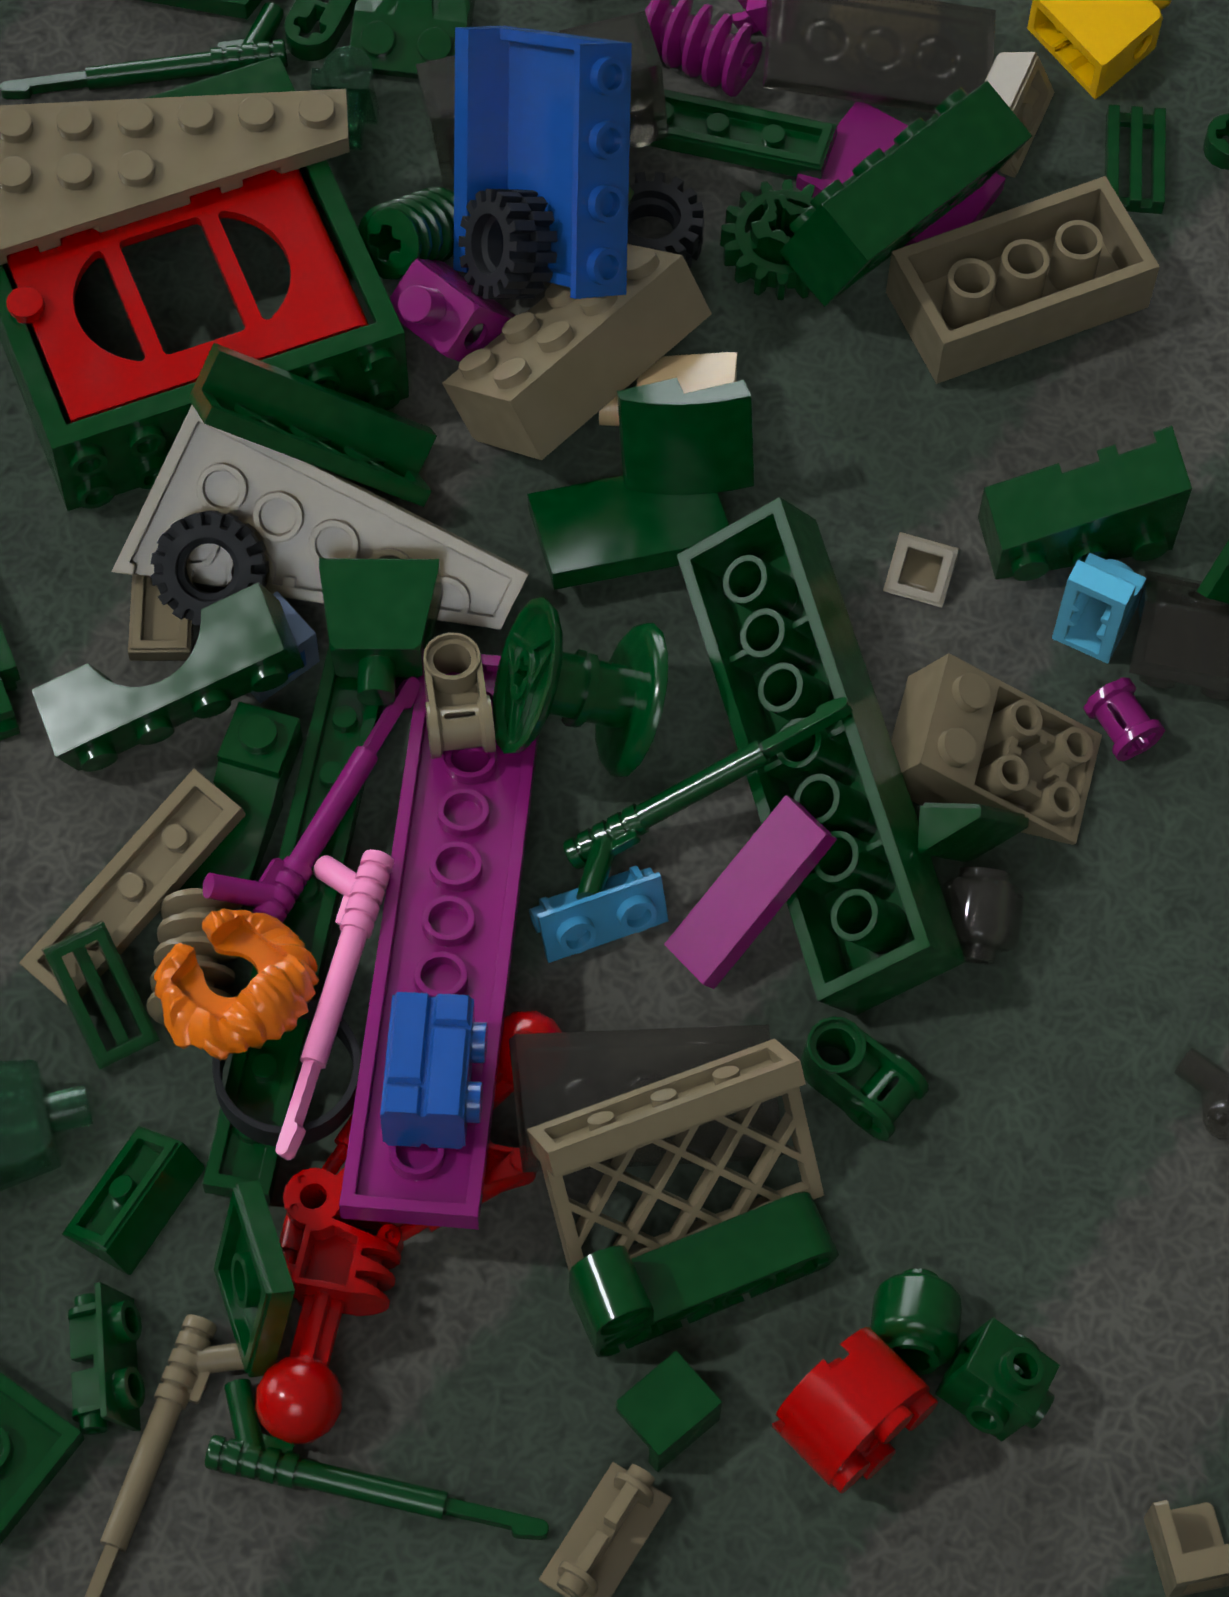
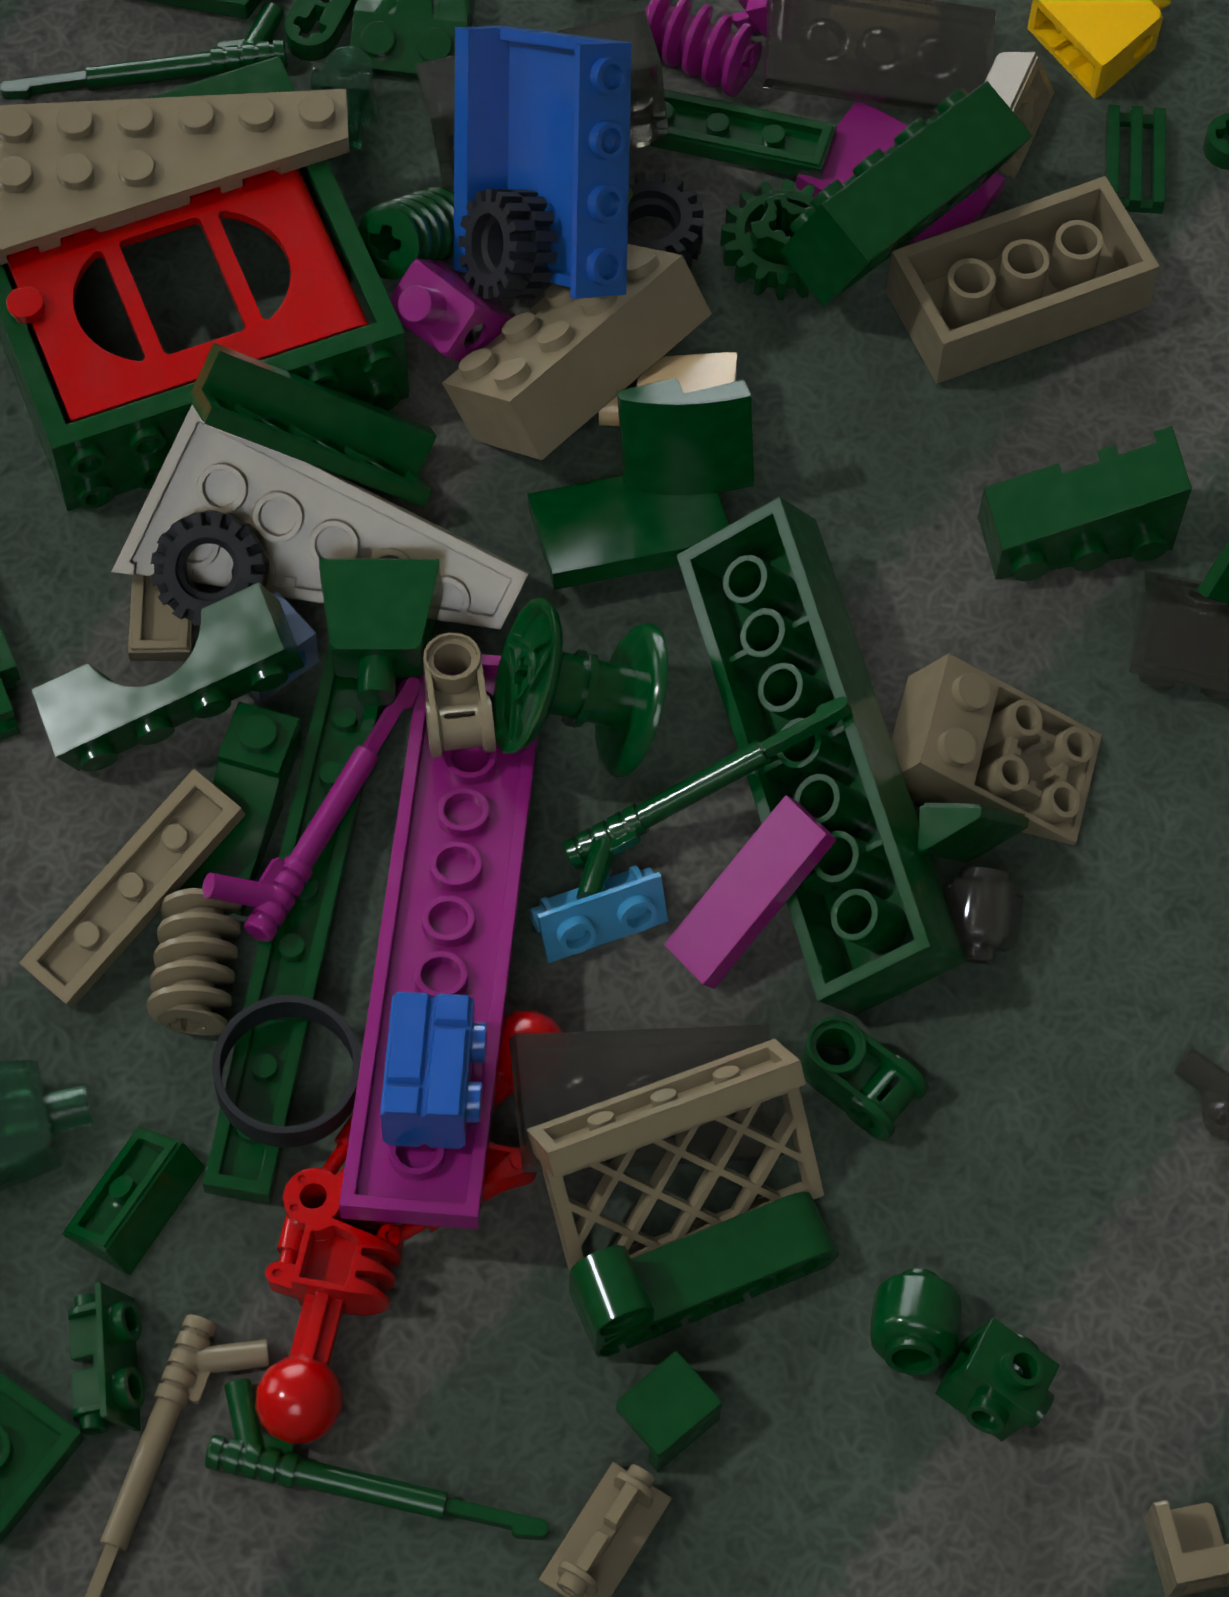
dark green tile [41,921,160,1069] -> none
orange piece [154,908,319,1060] -> none
dark green plate [214,1180,295,1378] -> none
bright pink piece [275,849,394,1160] -> none
red brick [772,1327,939,1493] -> none
dark tan slope [883,532,960,608] -> none
medium azure arch [1052,553,1146,664] -> none
magenta bush [1083,677,1165,761] -> none

